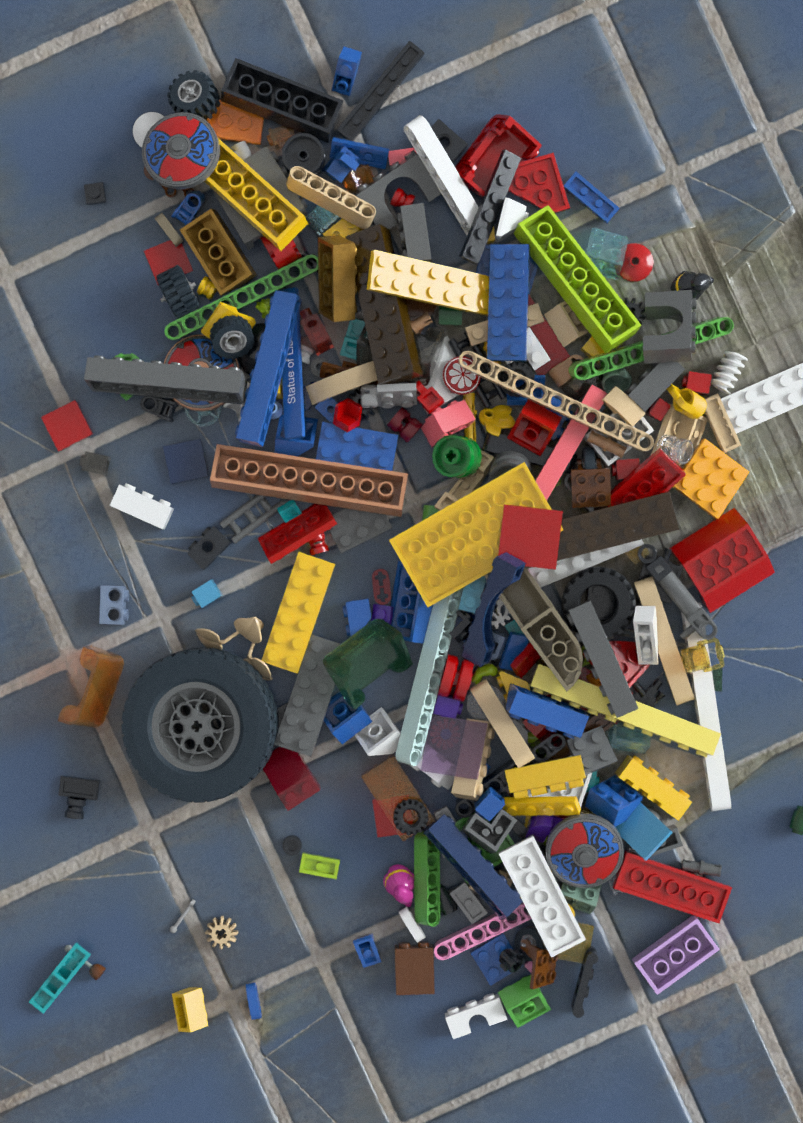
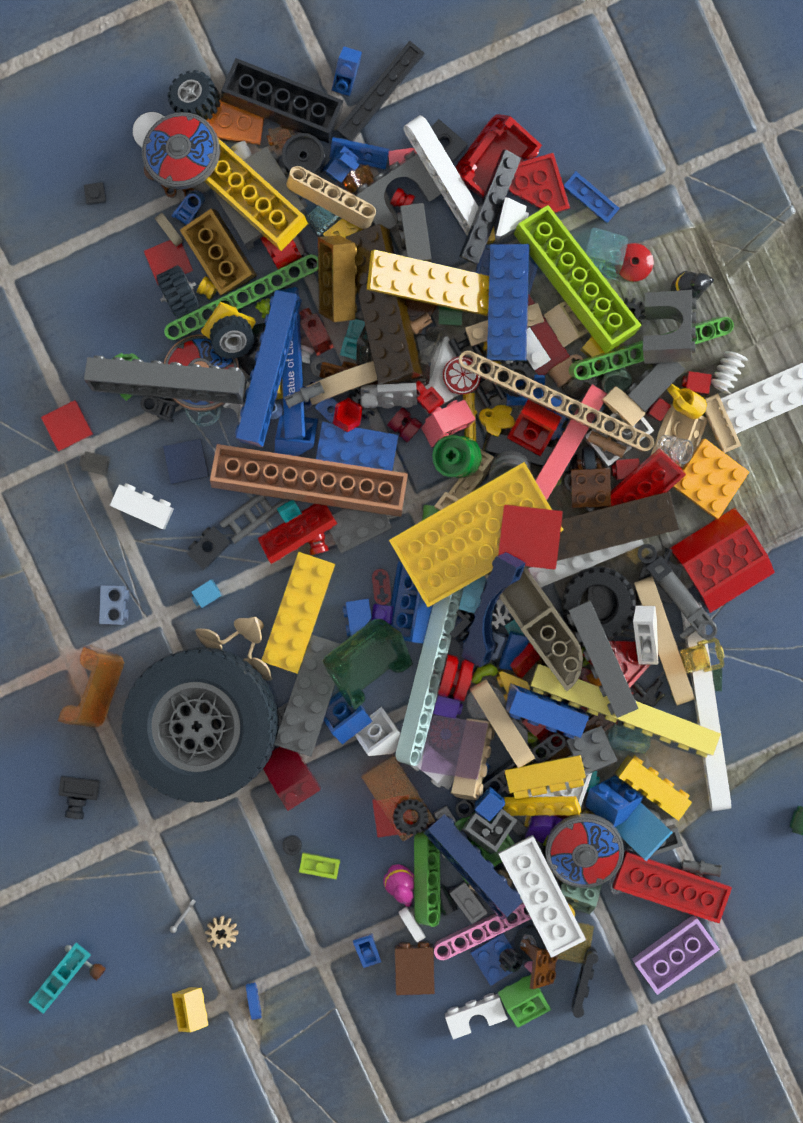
none -> dark grey pin [284,381,325,408]

